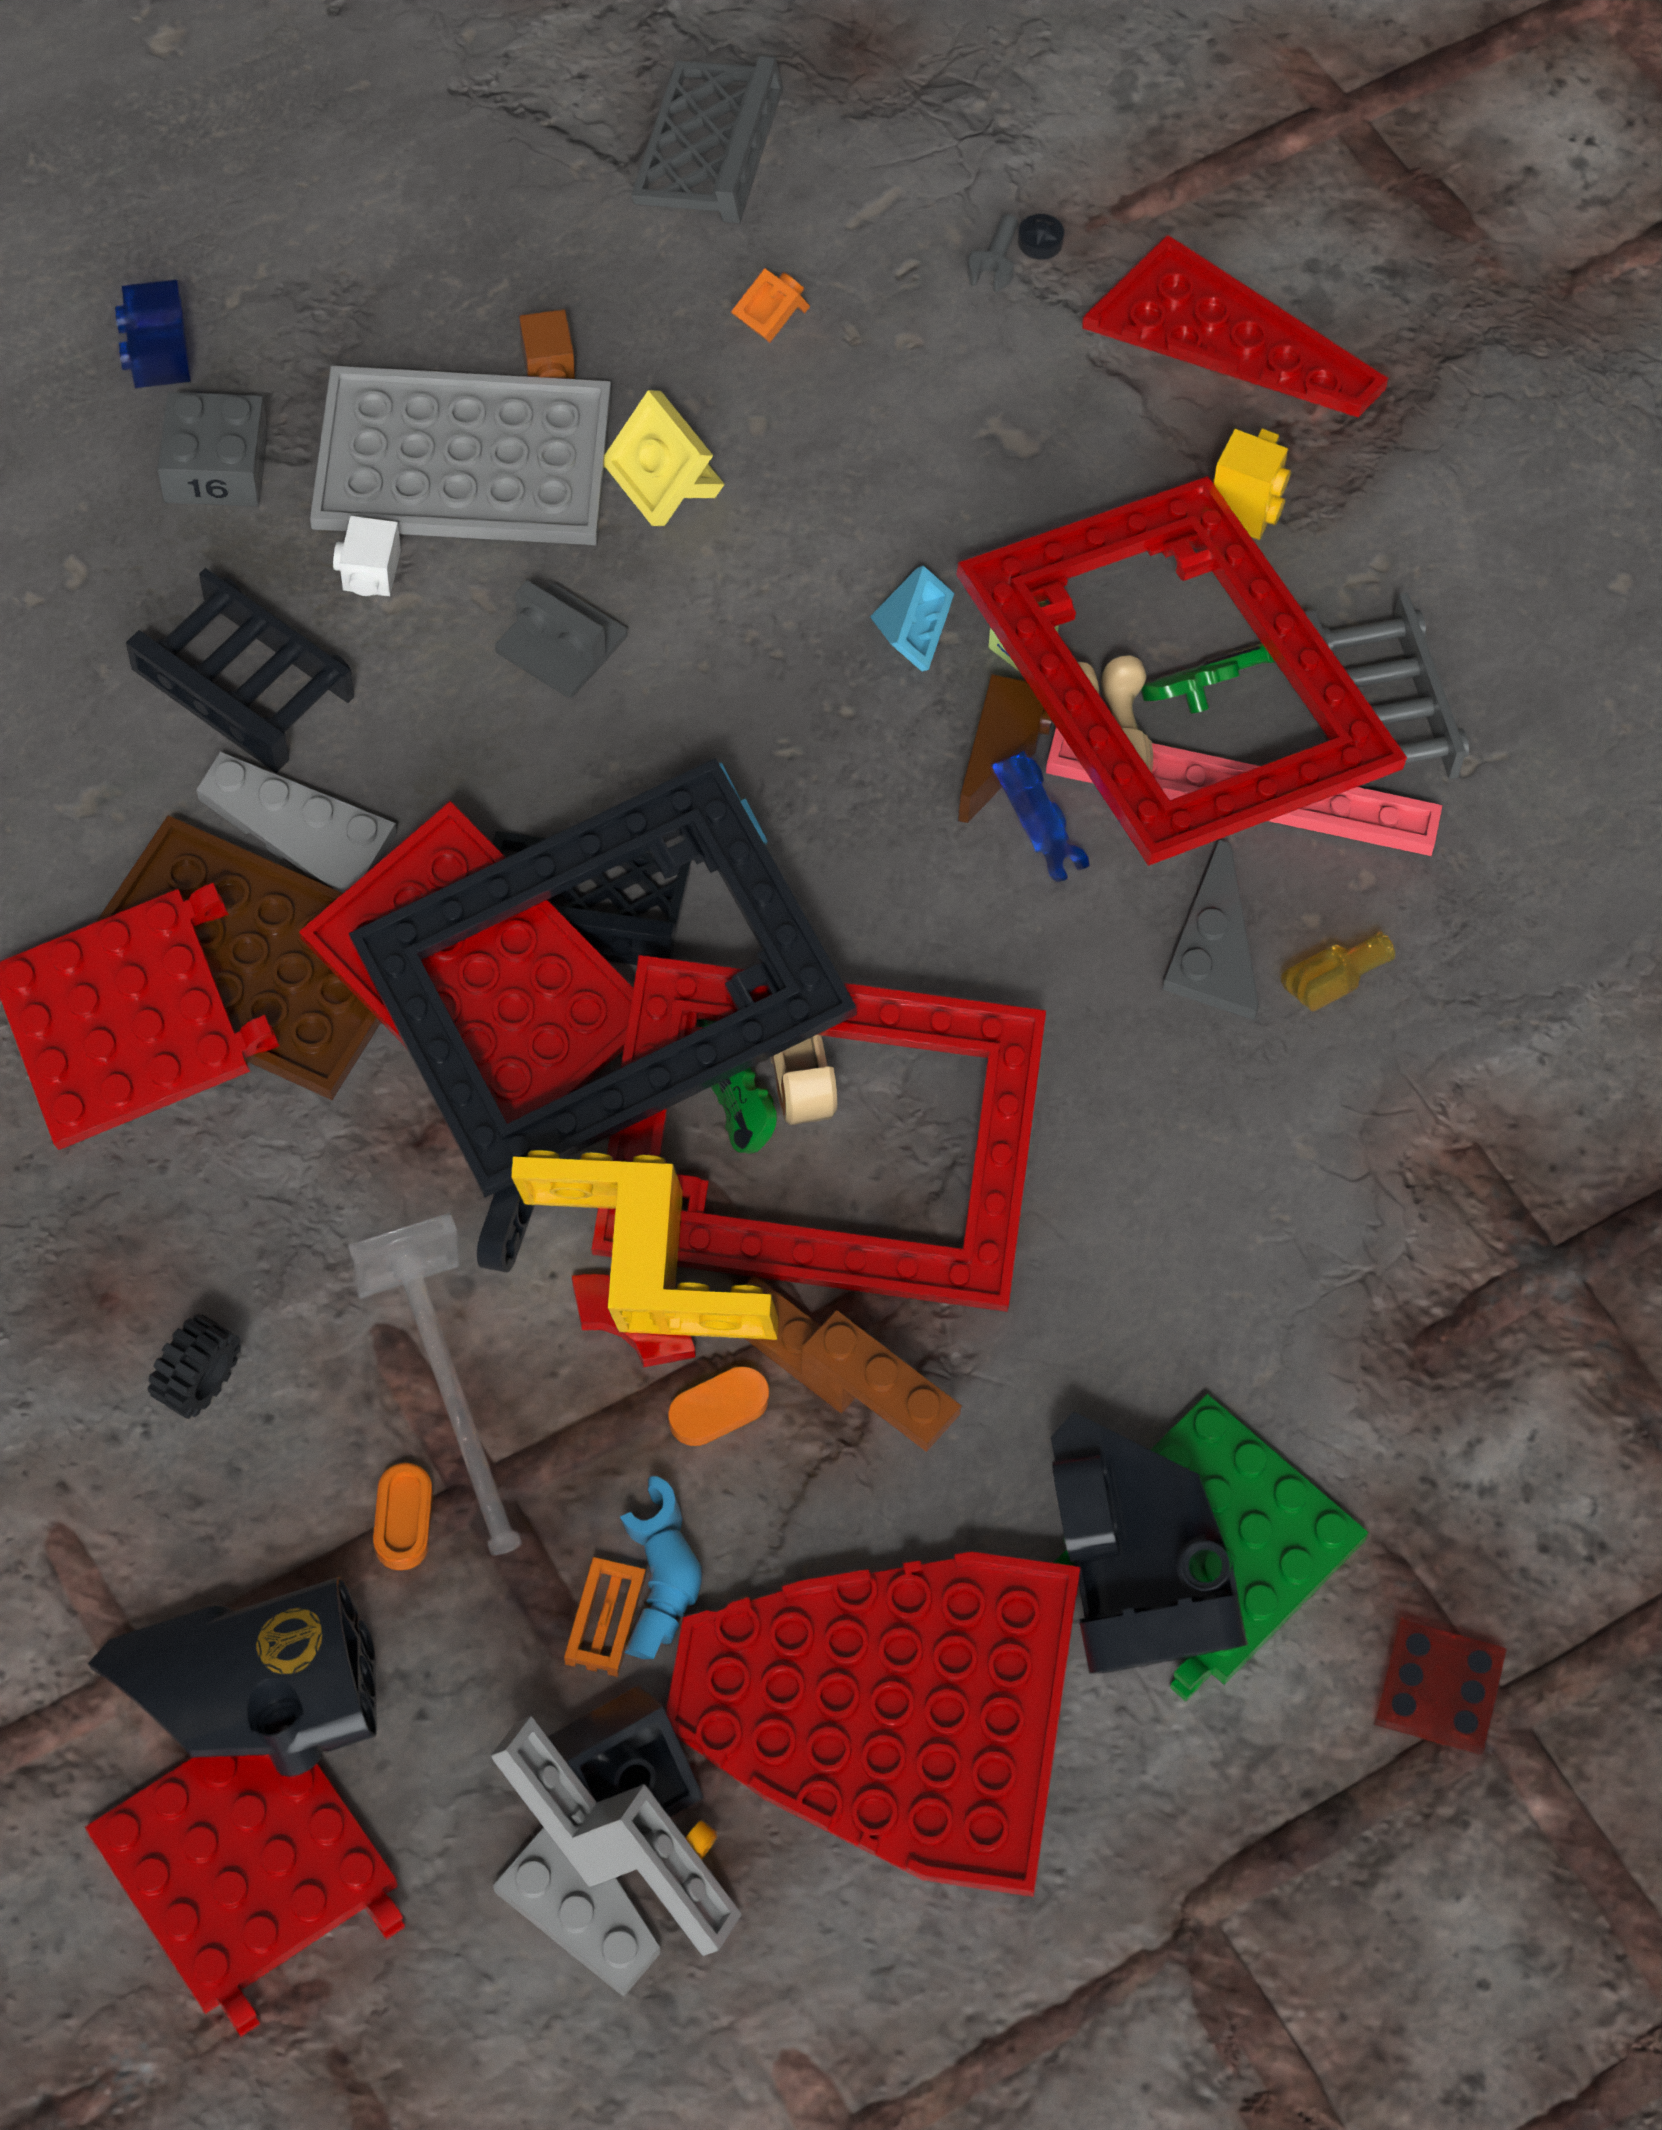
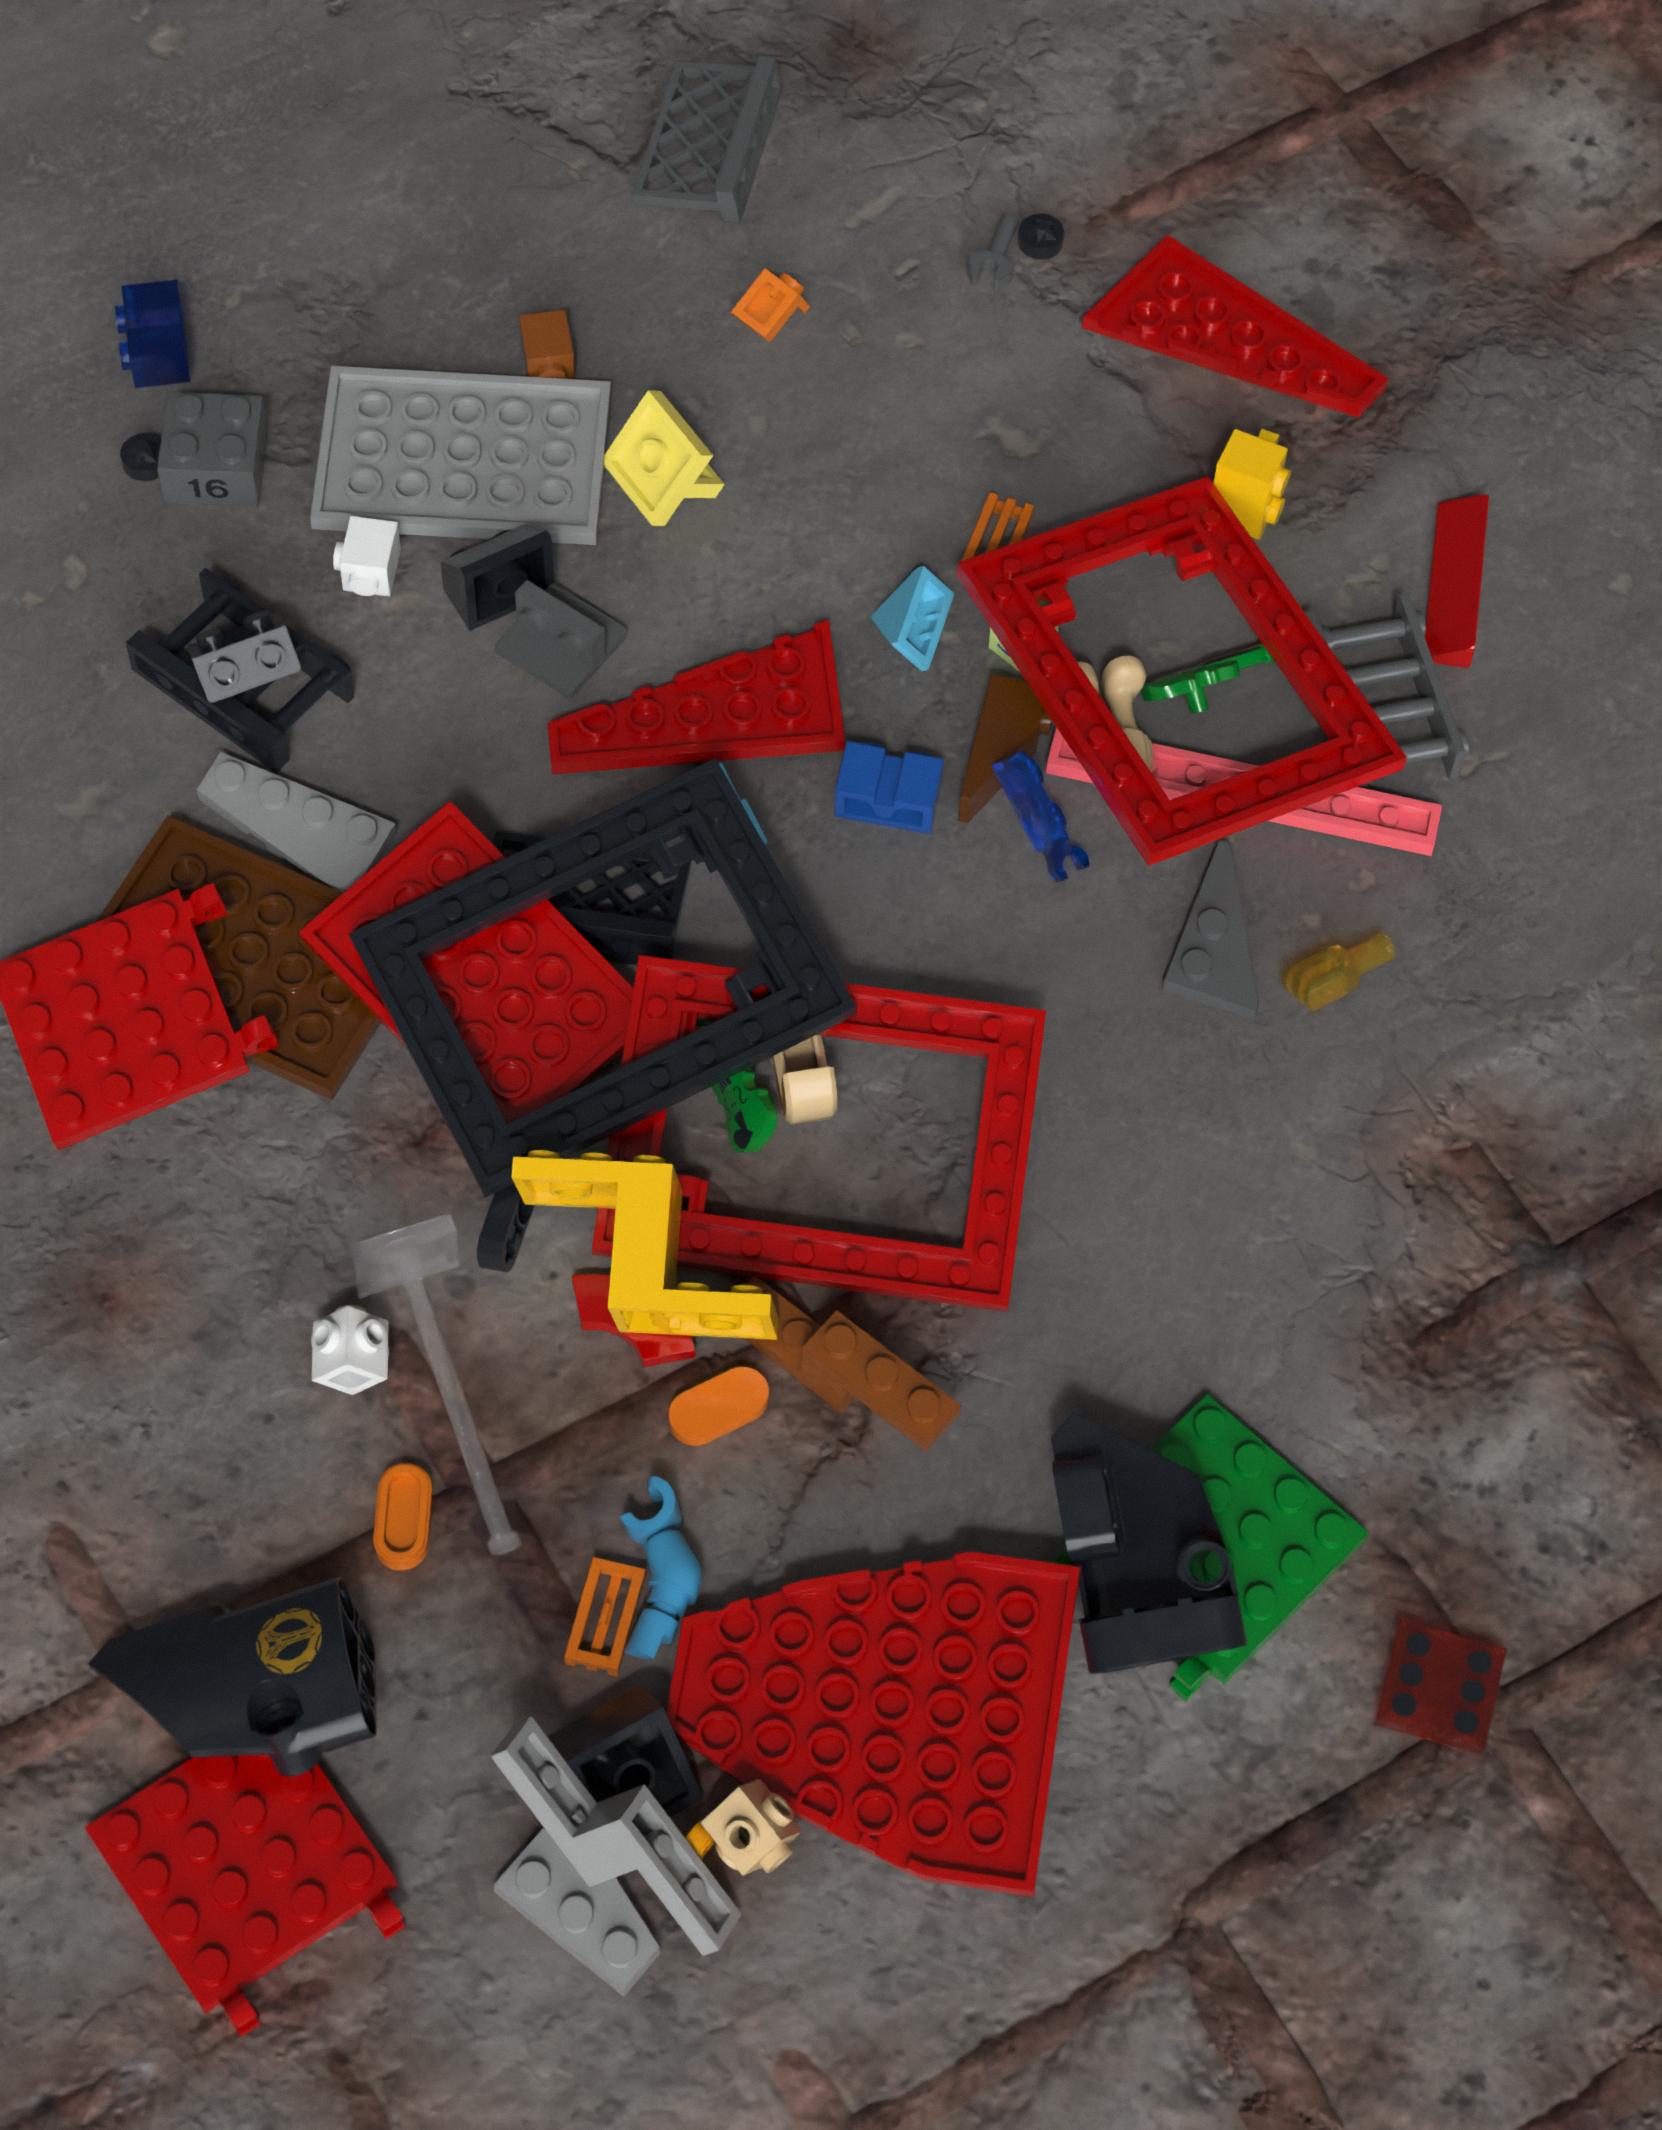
black tyre [147,1314,241,1419] -> none
none -> black tile [120,433,161,481]
none -> bracket [188,611,301,703]
none -> white brick [311,1305,389,1395]
none -> black slope [441,524,554,631]
none -> red wing [547,619,845,775]
none -> tan brick [701,1779,802,1876]
none -> blue brick [834,741,944,834]
none -> orange tile [962,492,1035,561]
none -> red slope [1425,495,1489,668]

